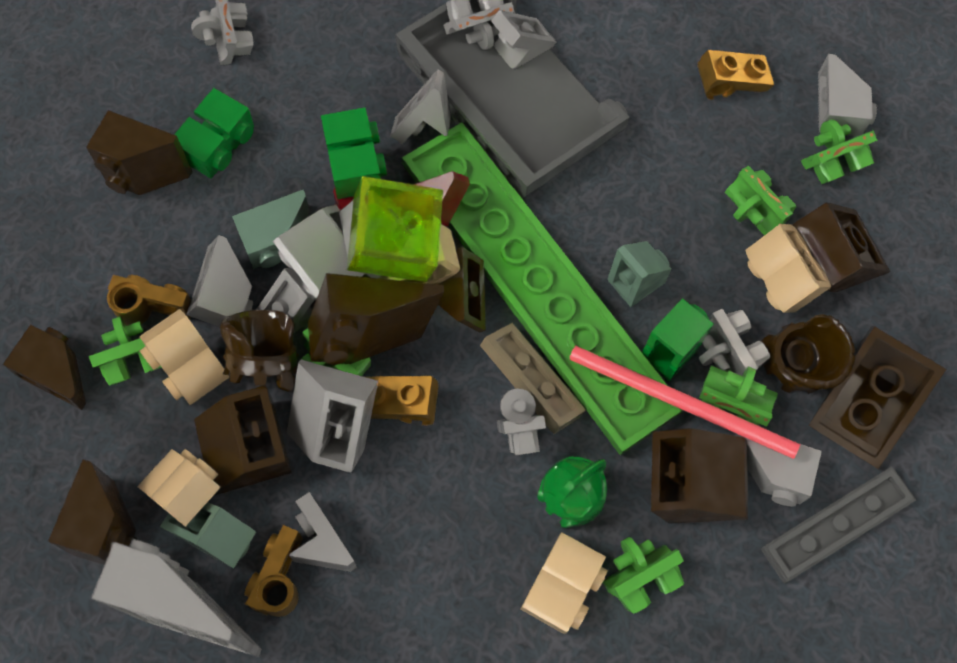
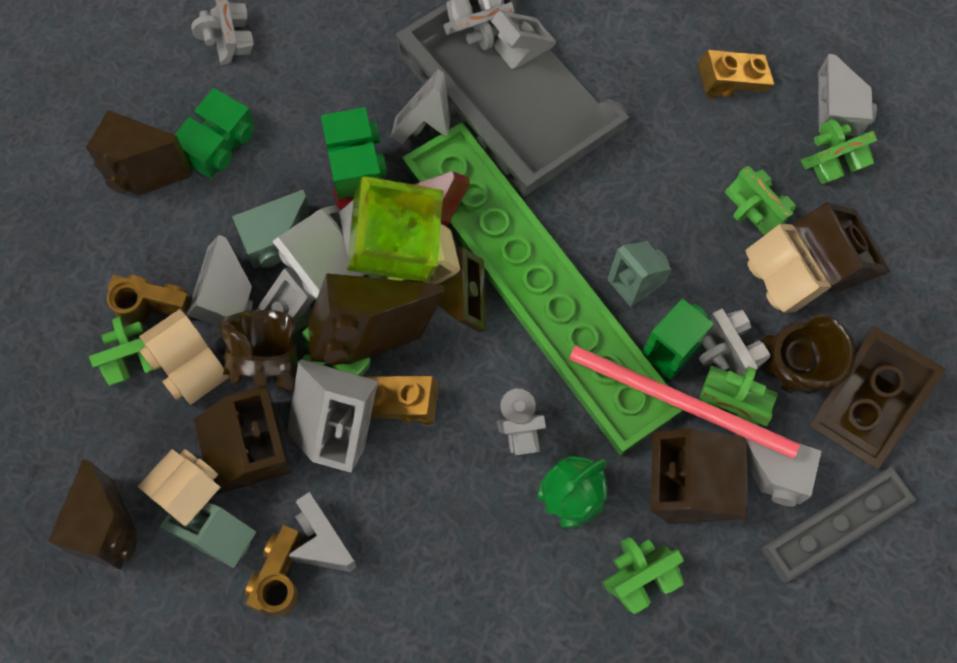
dark brown slope [3,324,86,410] -> none
light grey slope [92,540,262,657] -> none
dark tan plate [480,323,586,434] -> none
tan brick [520,532,608,634] -> none

